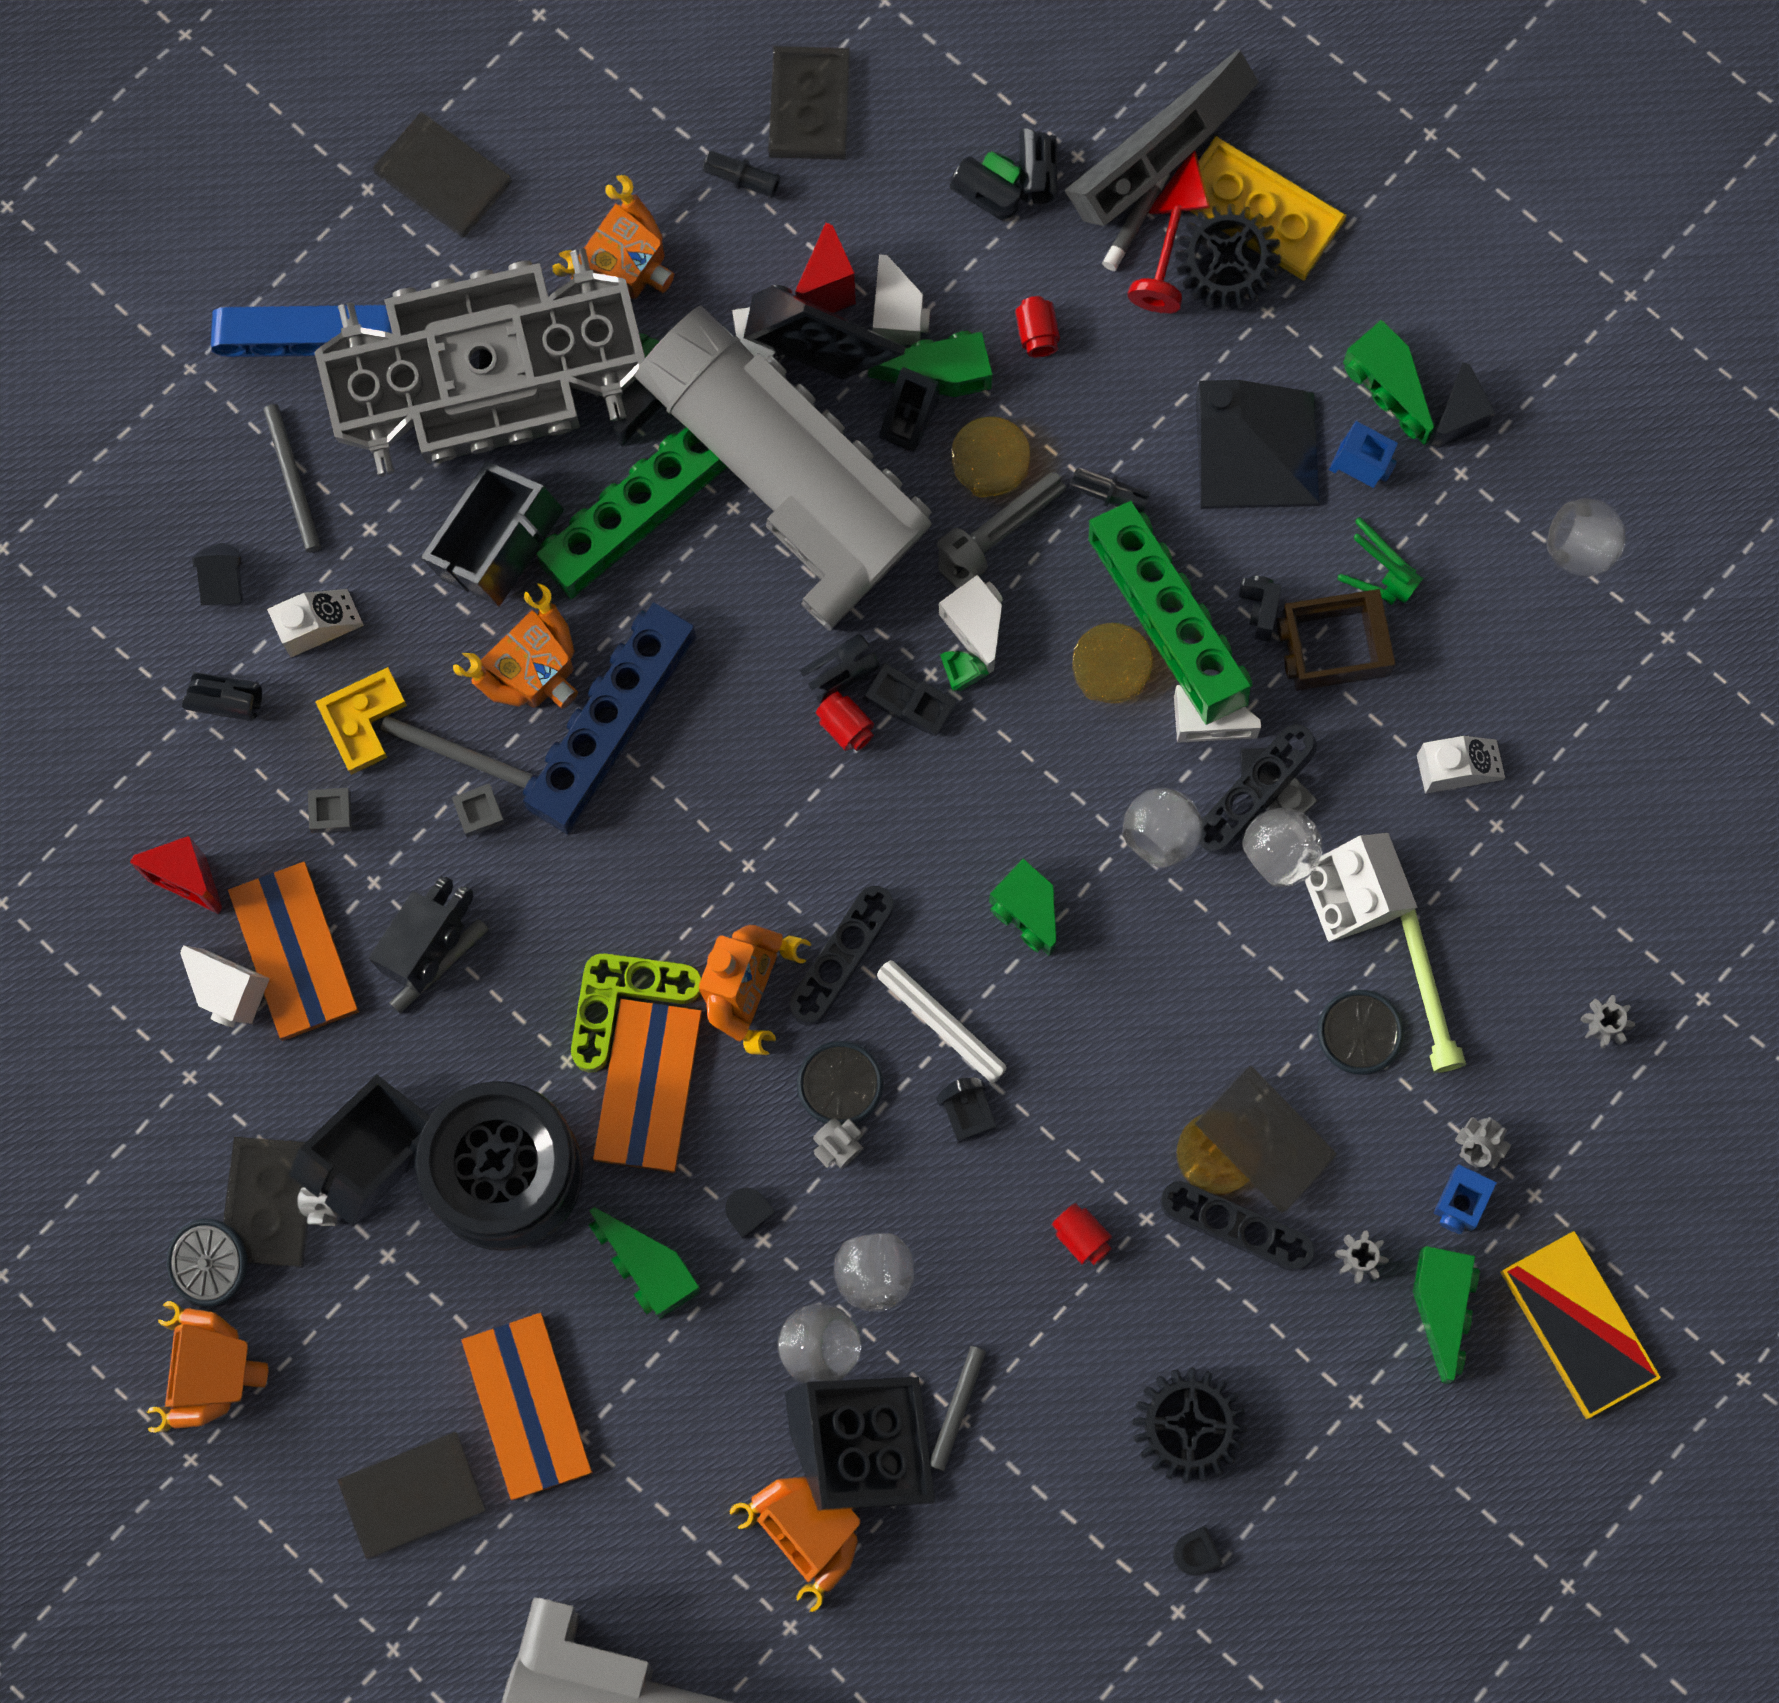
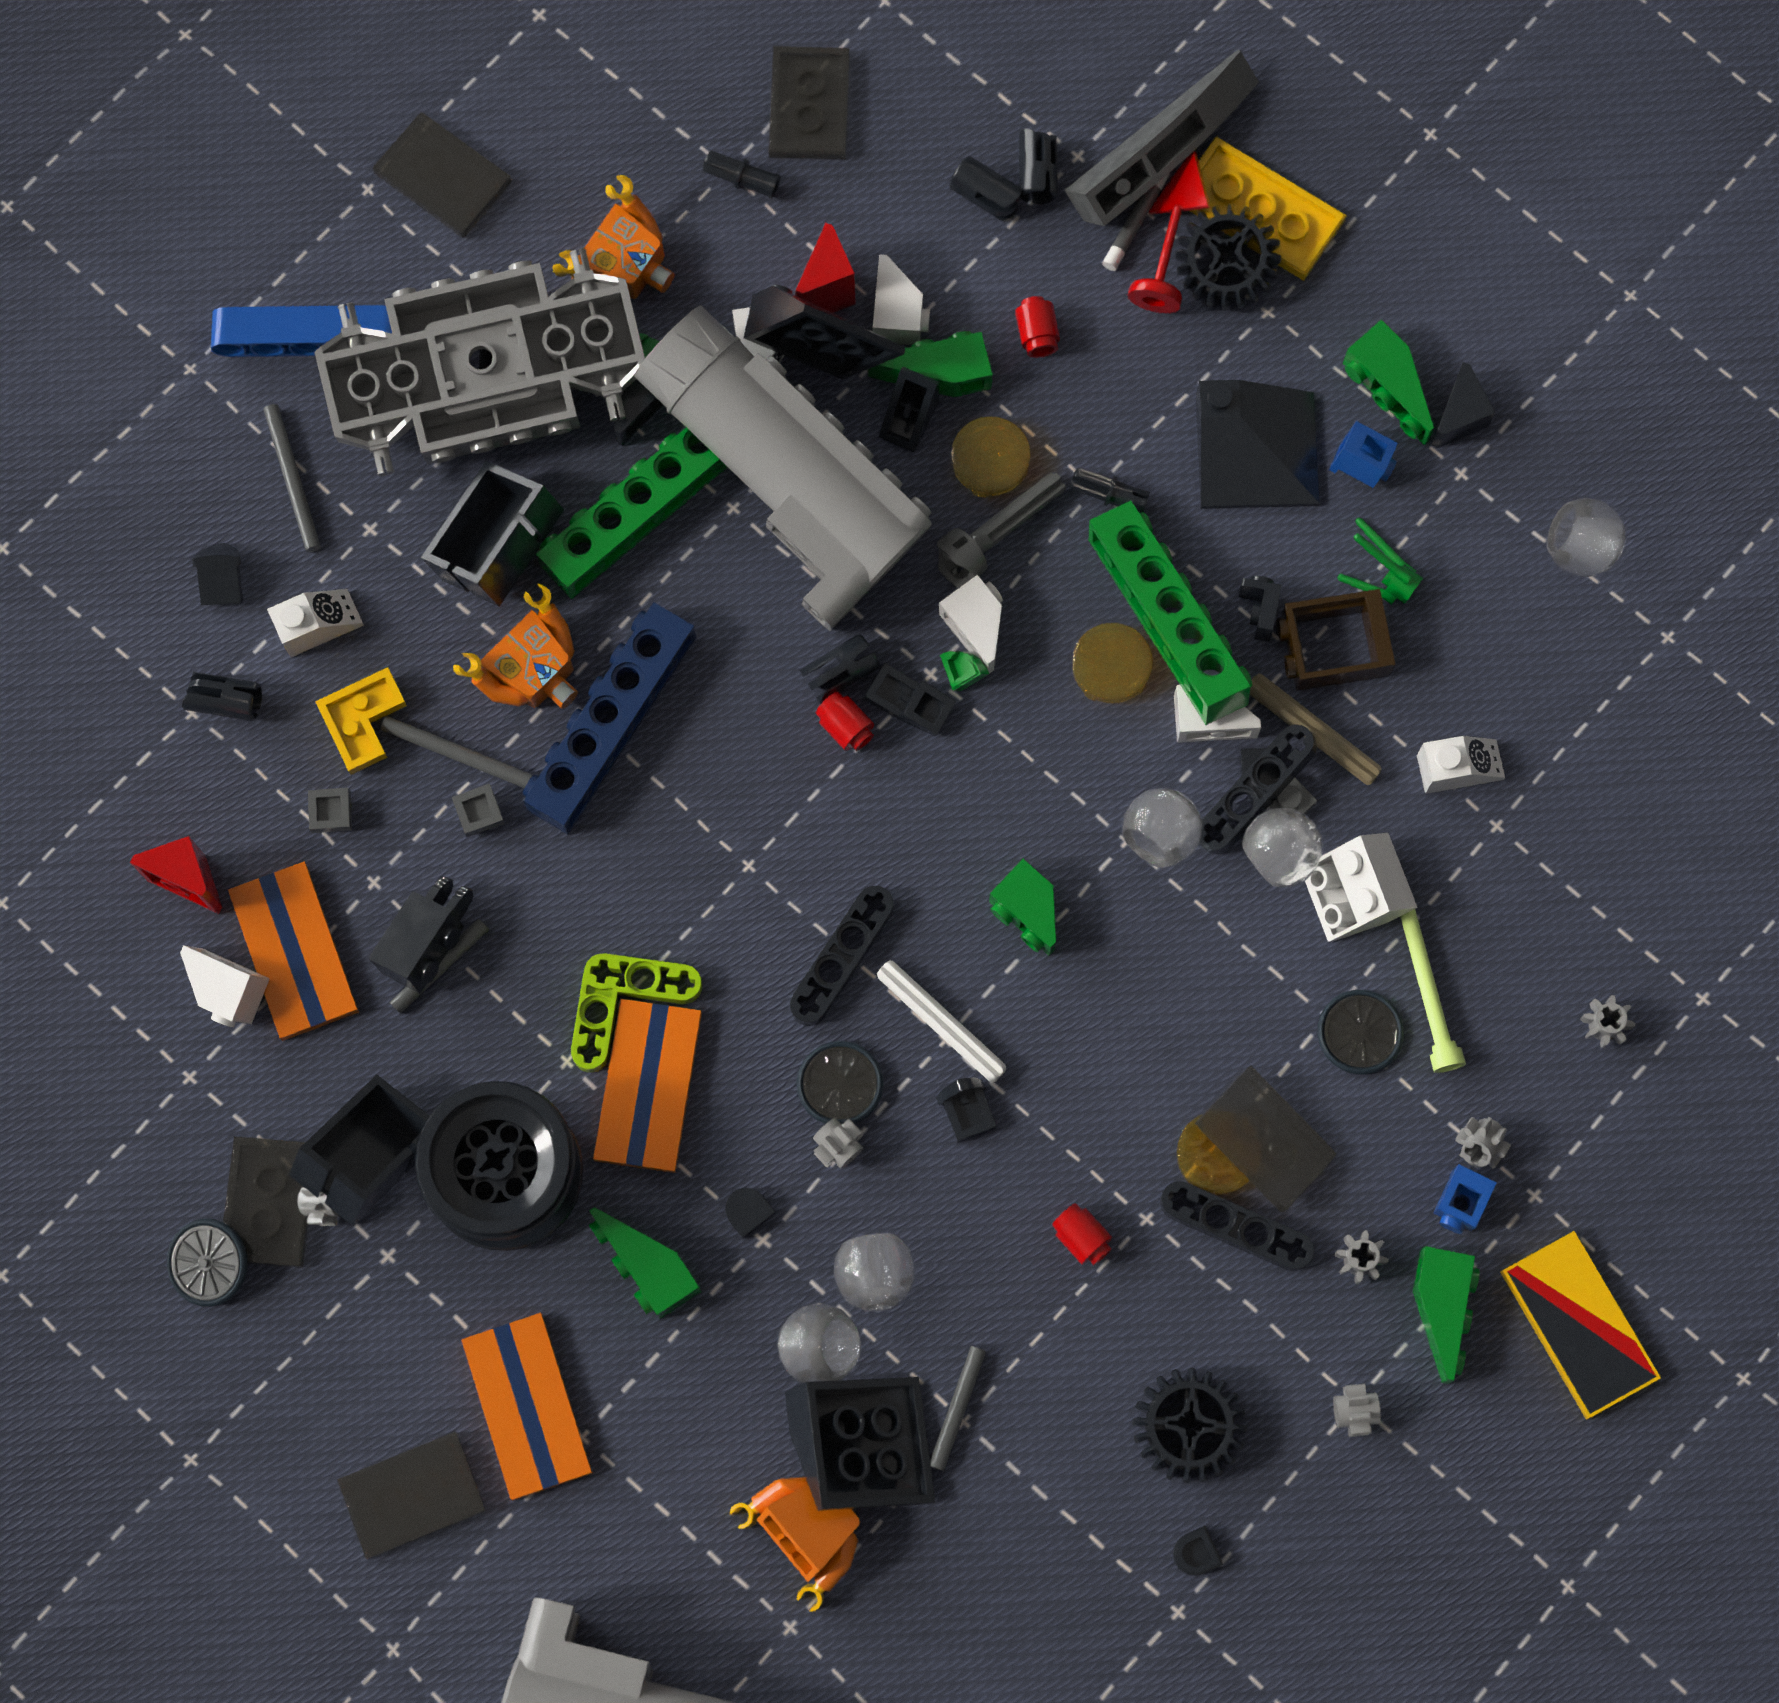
orange torso [147,1301,268,1432] -> none
orange torso [699,925,811,1055] -> none
green tile [982,152,1022,184] -> none
none -> dark tan axle [1250,673,1382,785]
none -> light grey gear [1333,1384,1381,1437]

